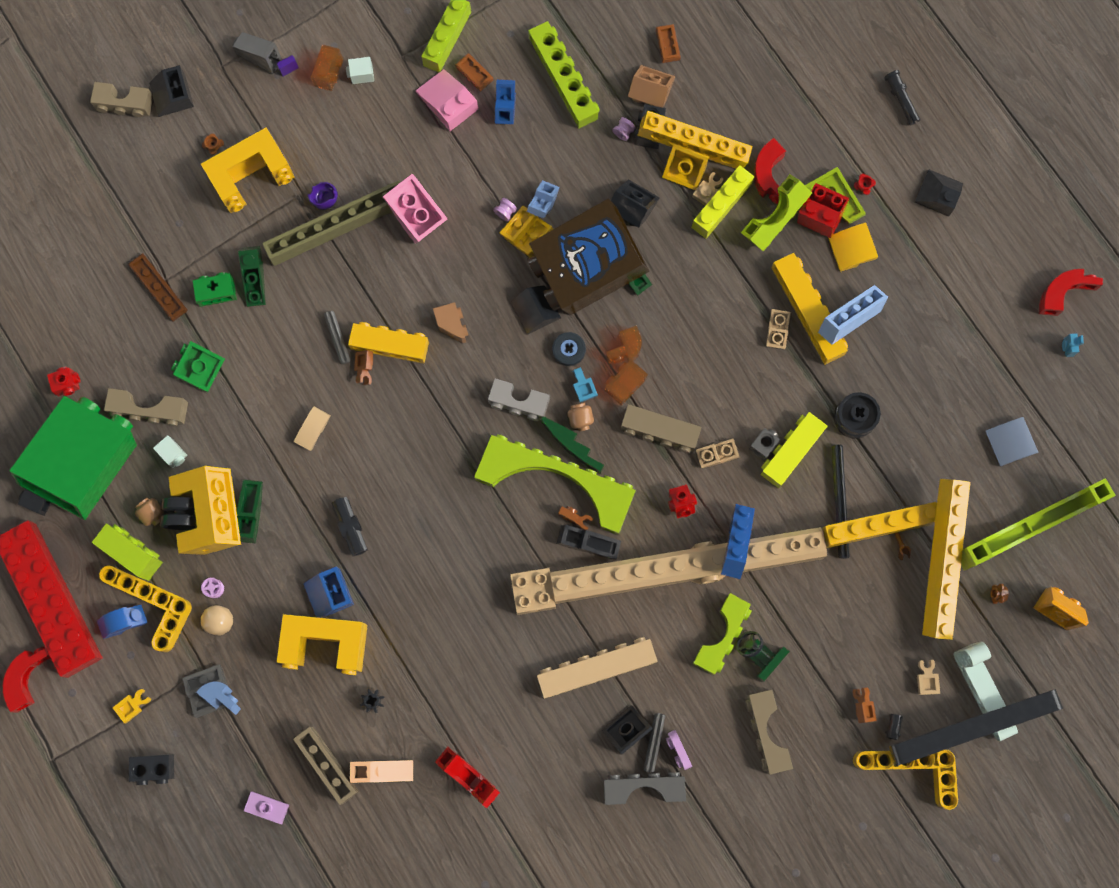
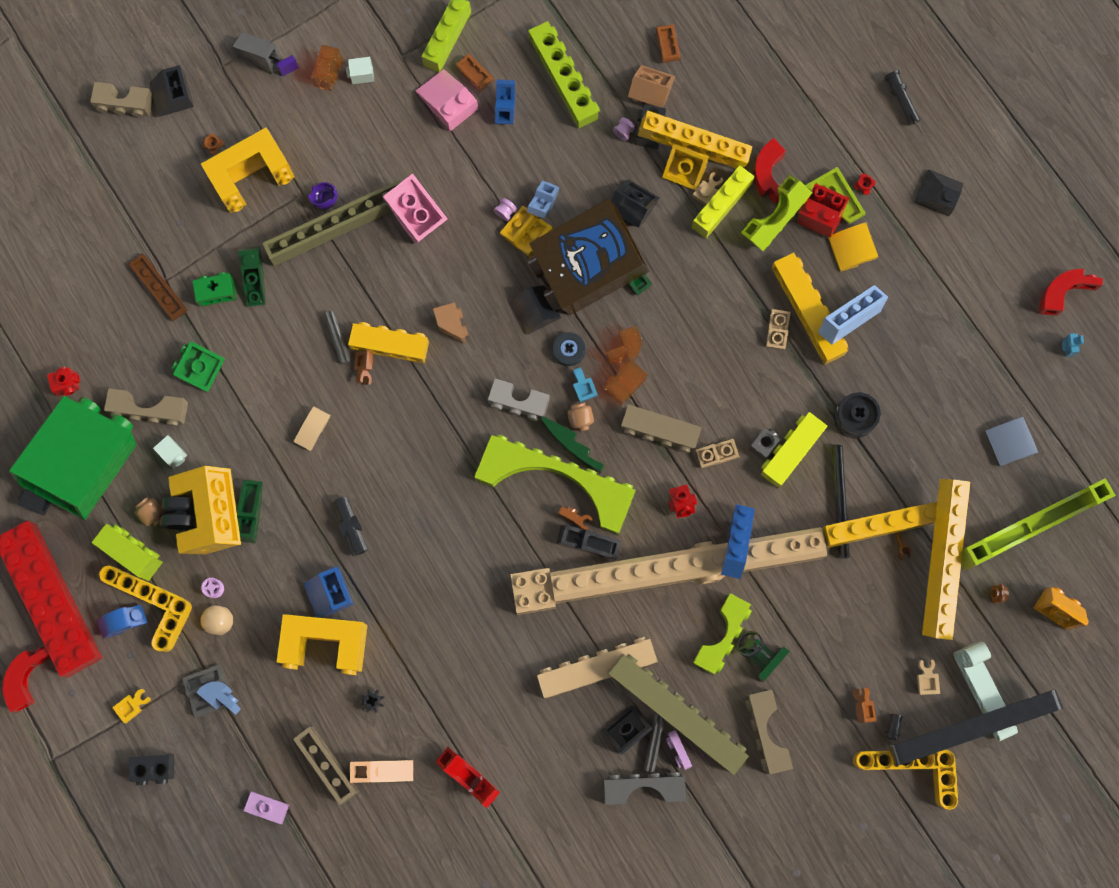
none -> olive brick [607,653,749,775]

